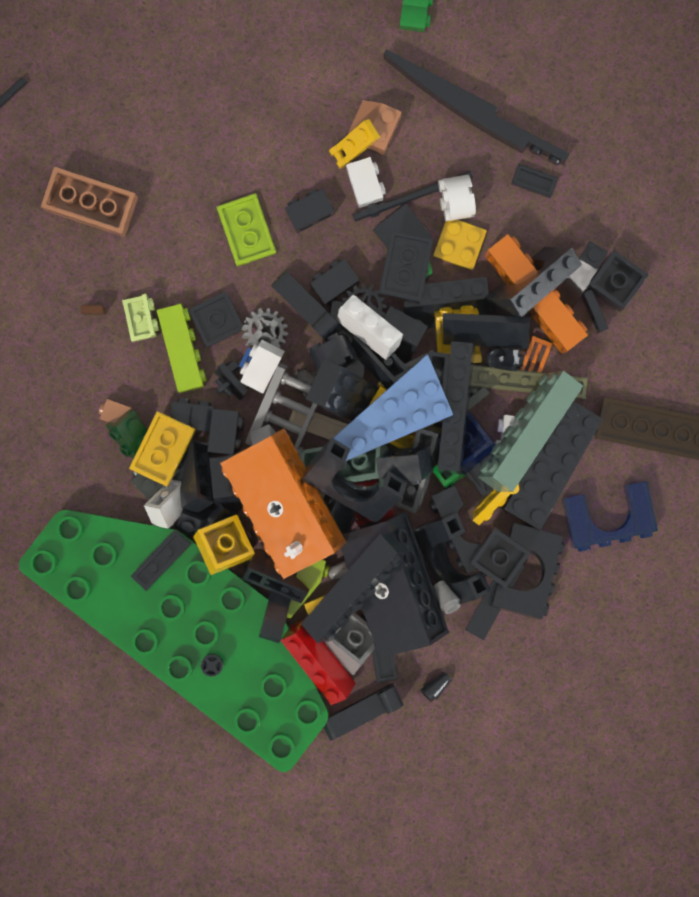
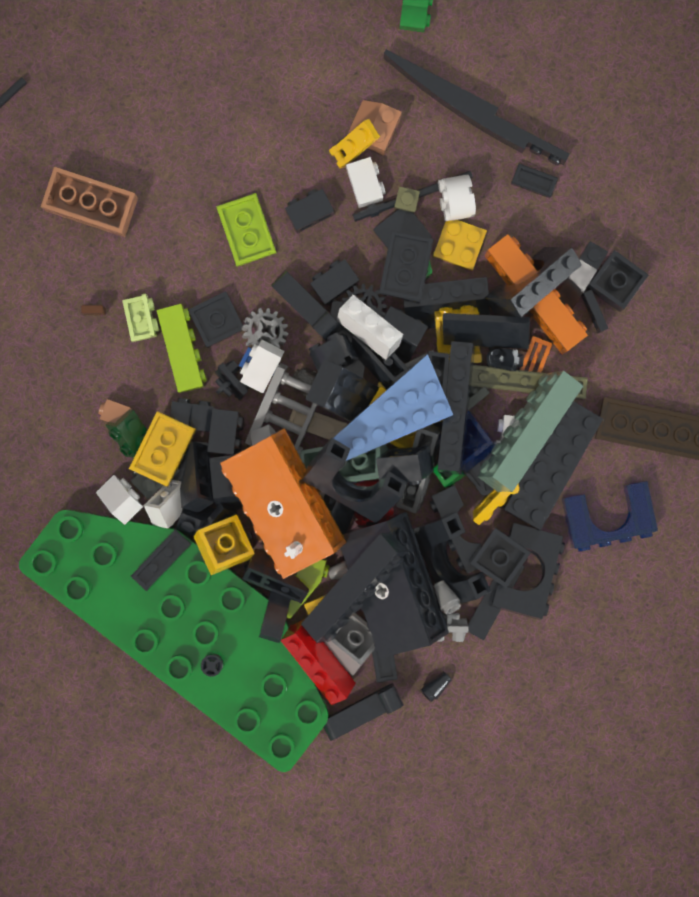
none -> white brick [96,475,143,525]
none -> olive plate [394,186,420,213]
none -> light grey hips [438,613,468,642]

